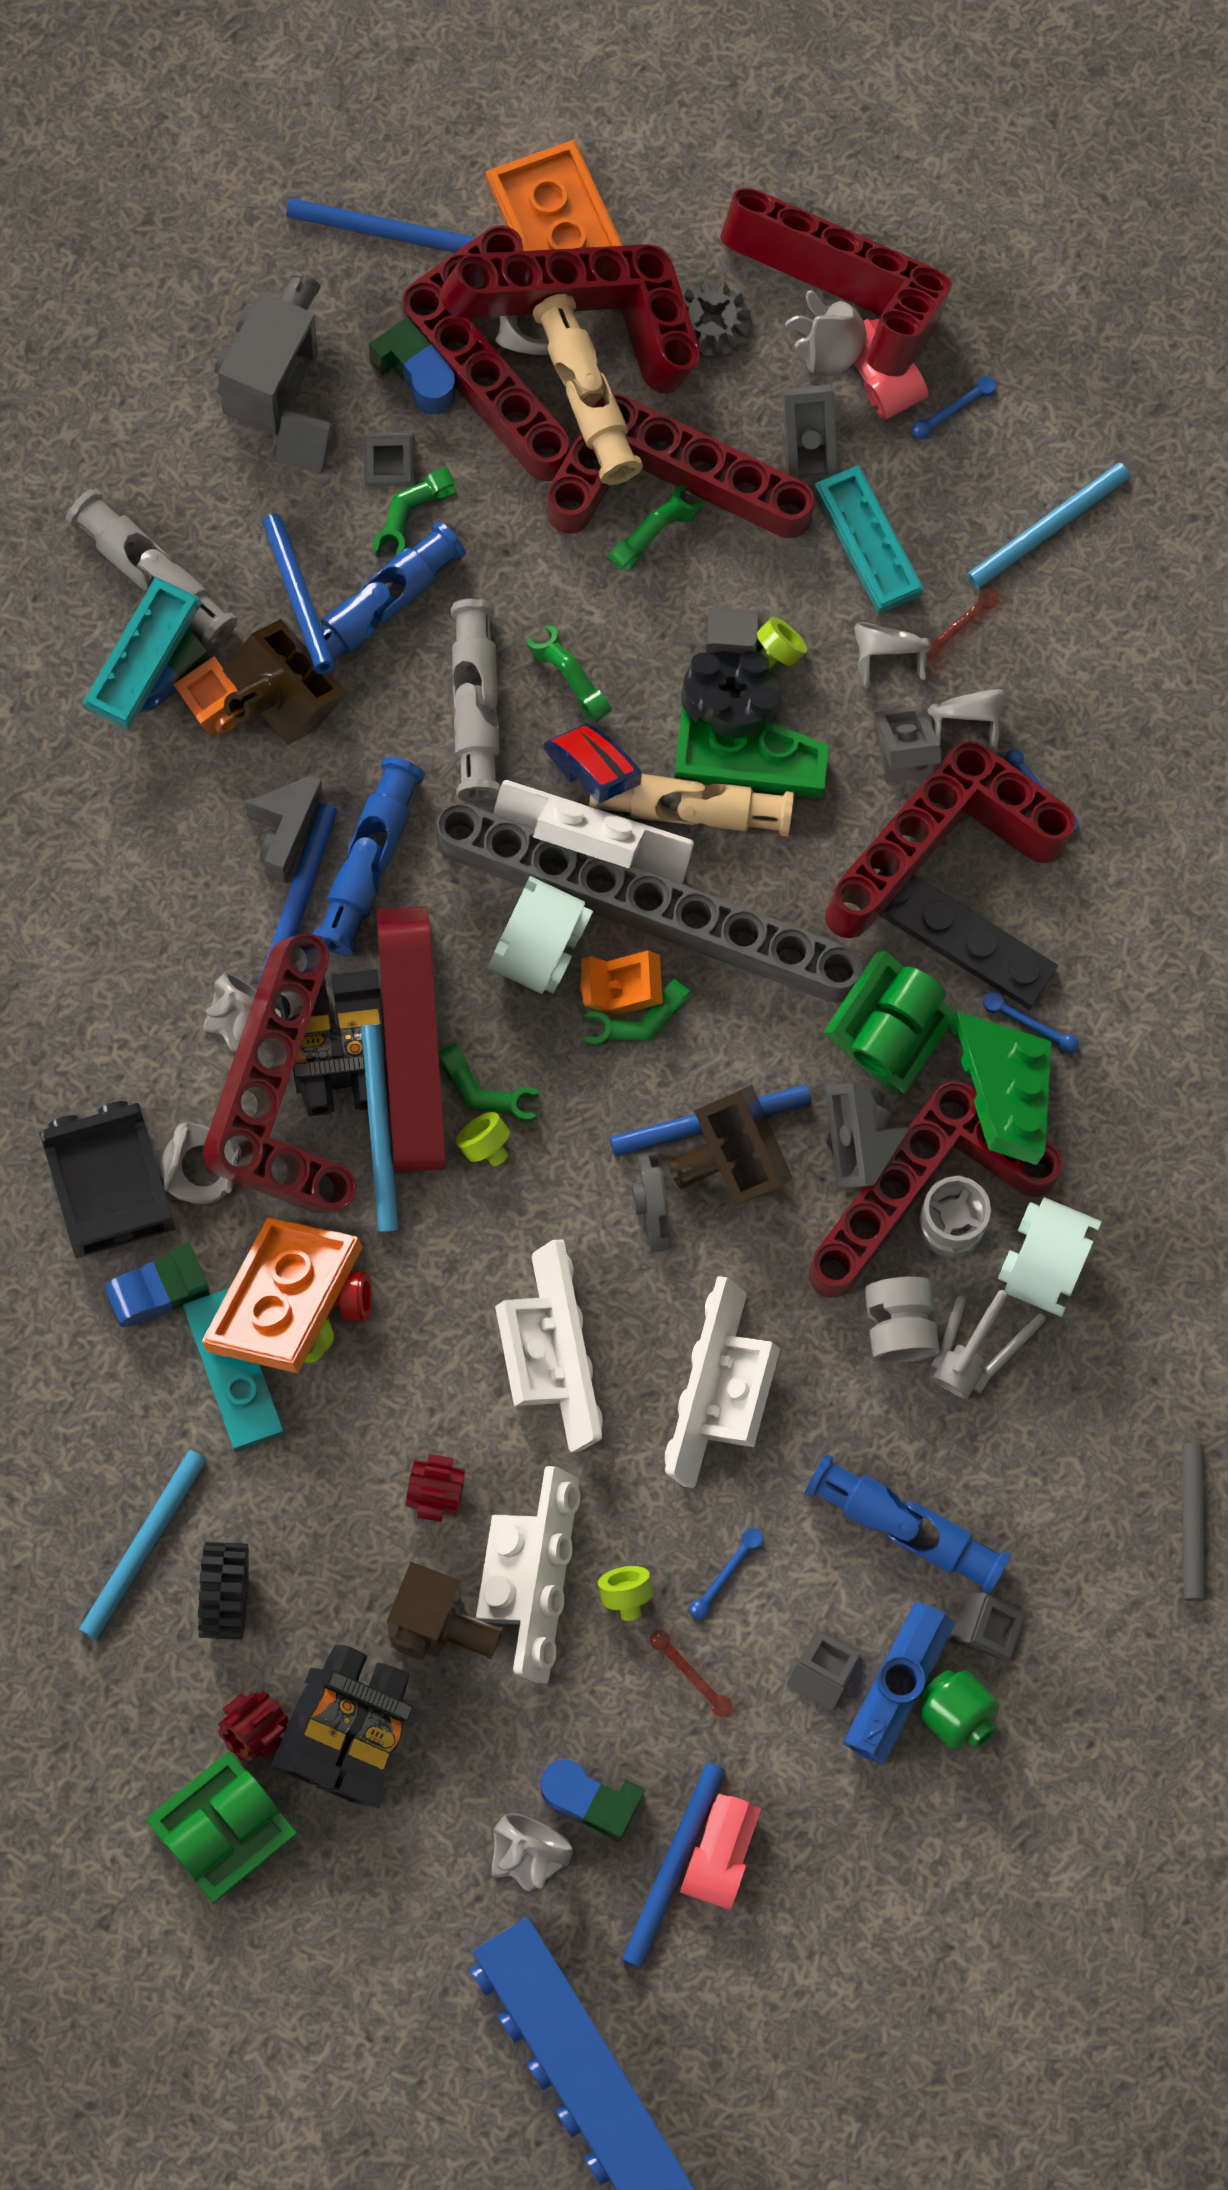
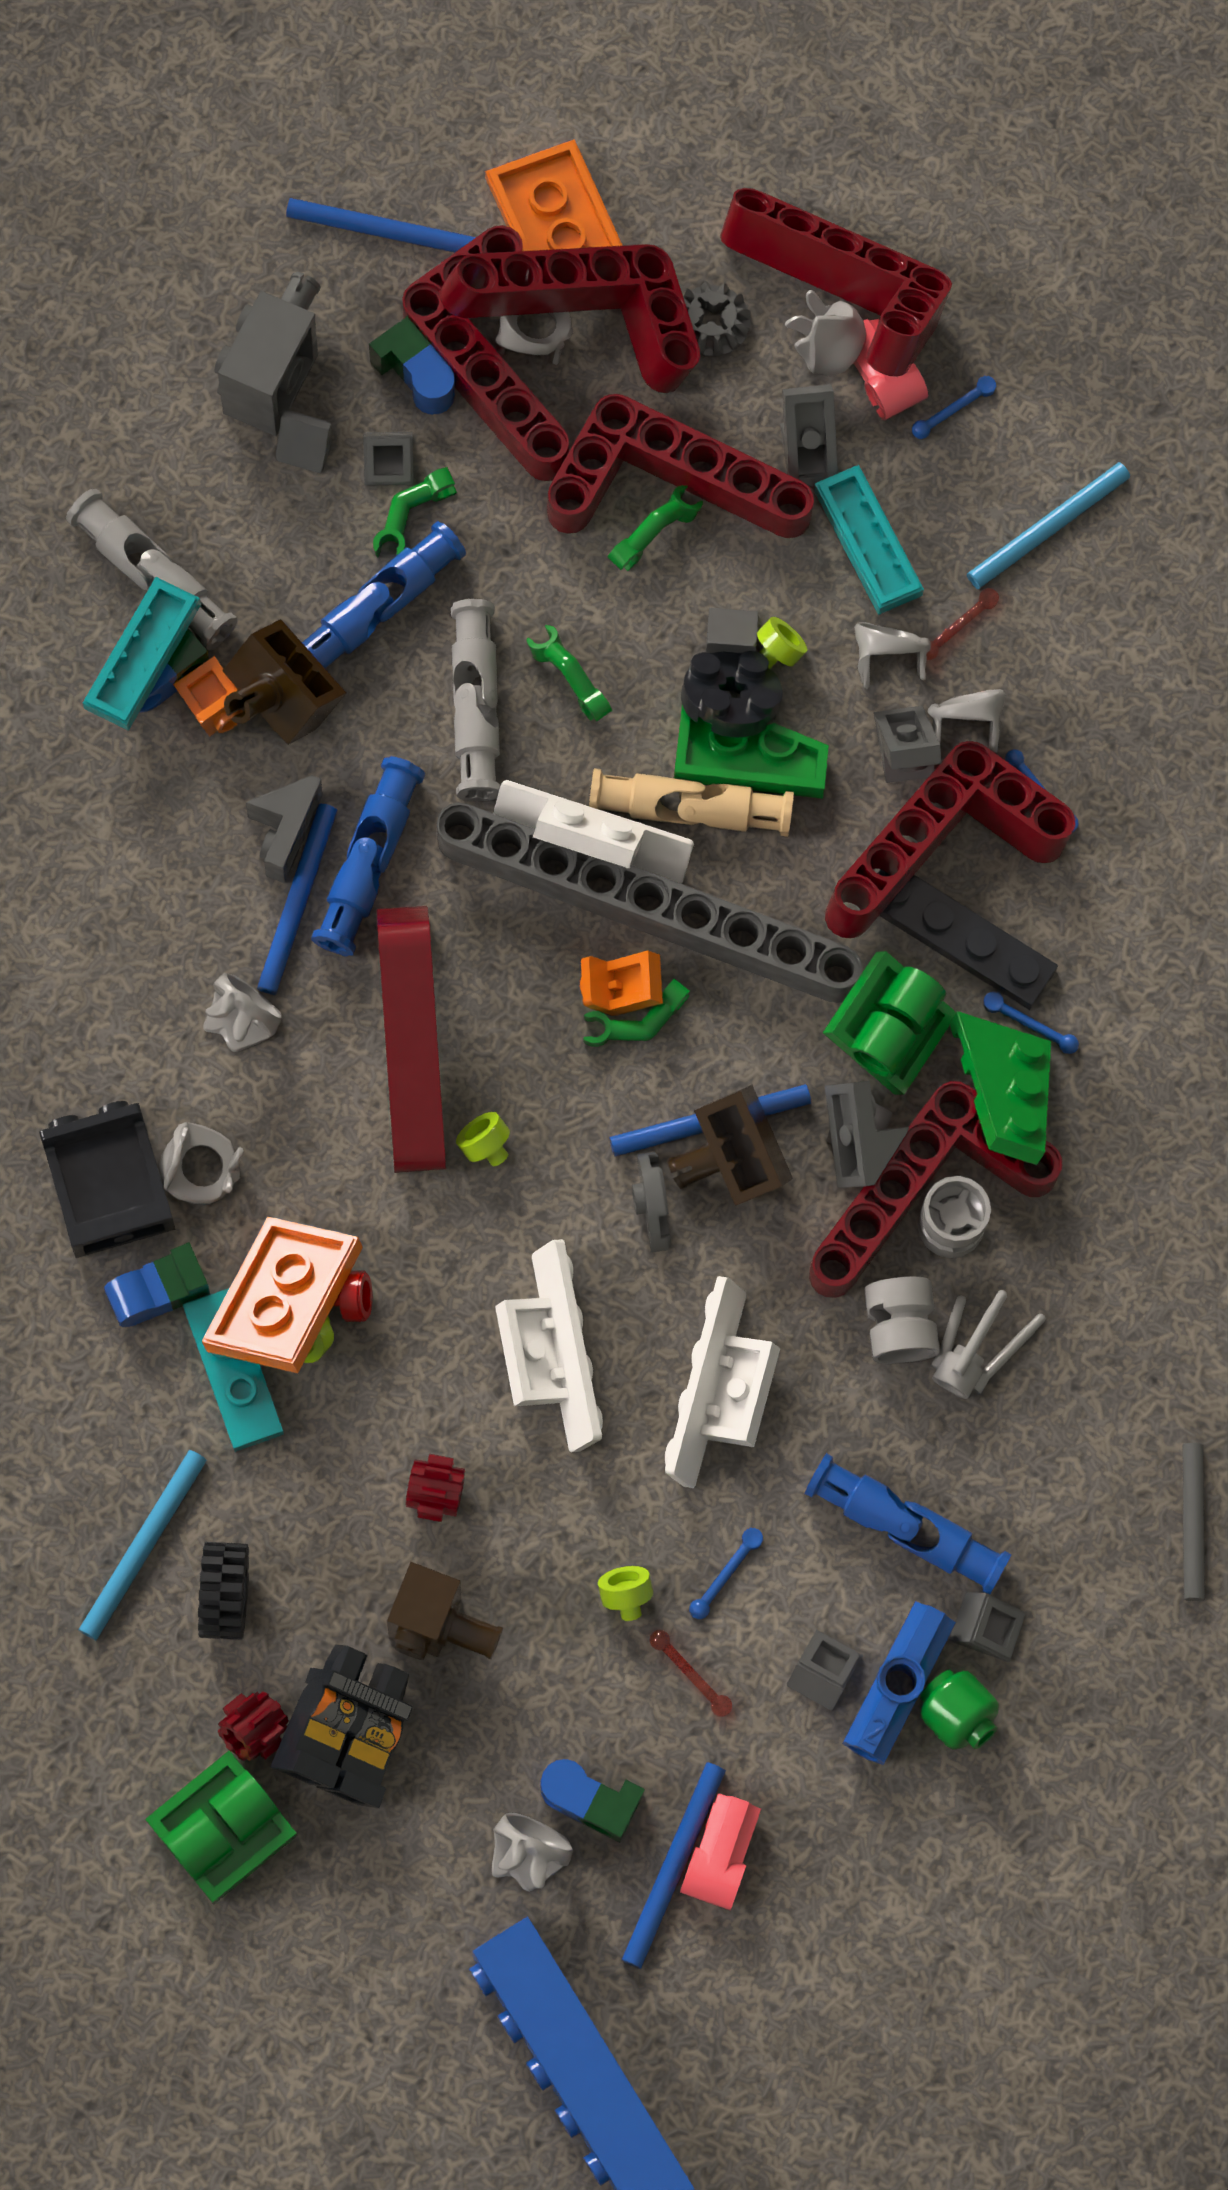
dark red beam [203,933,357,1213] -> none
blue piece [263,514,335,674] -> none
black hips [281,969,388,1116] -> none
dark azure piece [361,1024,399,1232] -> none
green arm [438,1043,540,1123] -> none
white bracket [476,1466,580,1684] -> none
light aqua brick [487,876,593,994] -> none
tan piece [533,293,643,485] -> none
slope [543,723,642,804] -> none
light aqua brick [998,1197,1102,1317] -> none

